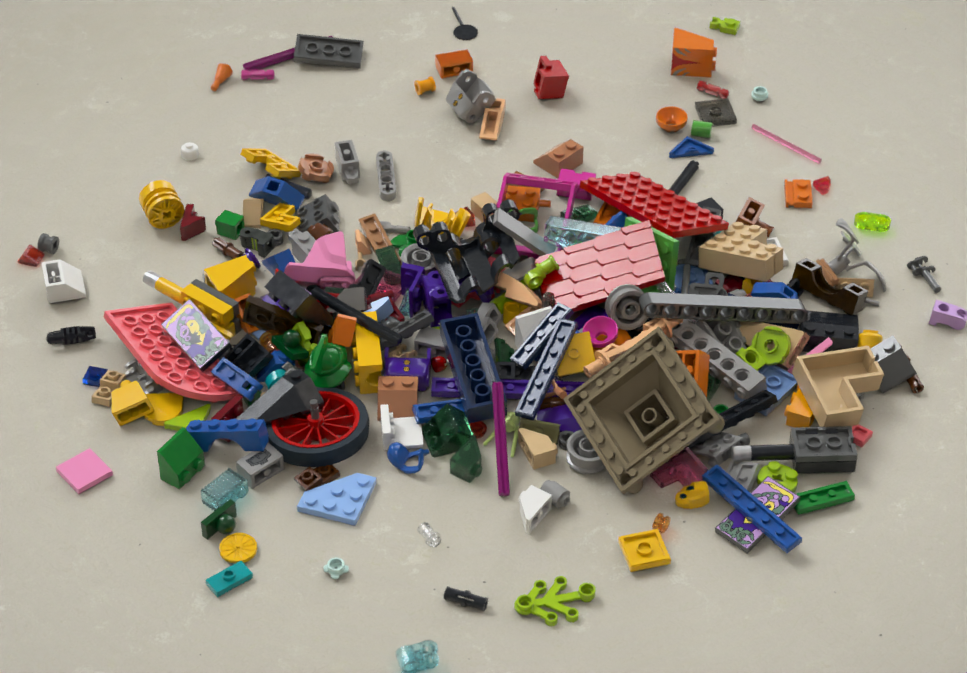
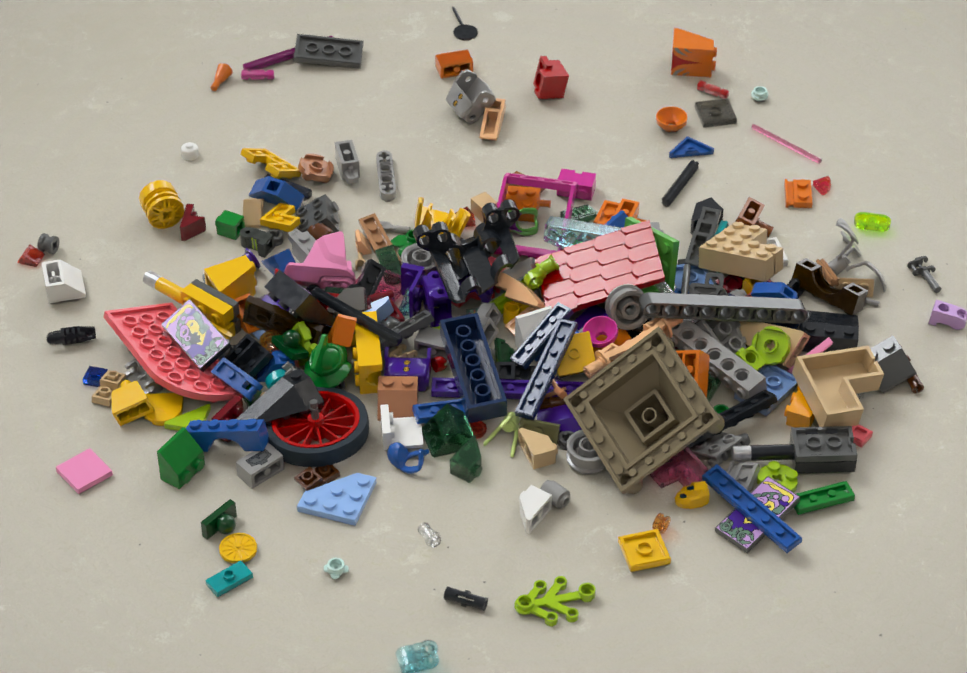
clear light blue brick [201,468,249,511] -> none
reddish brown axle [212,237,244,259] -> none
light orange bush [414,76,436,95] -> none
magenta axle [492,382,510,496] -> none
light grey tile [493,208,556,256] -> none
nougat slope [533,139,584,178] -> none
clear smoke tile [542,292,556,308] -> none
red plate [580,171,729,238] -> none
bright green piece [691,120,713,138] -> none
lime plate [709,17,740,35] -> none
yellow head [857,330,883,348] -> none

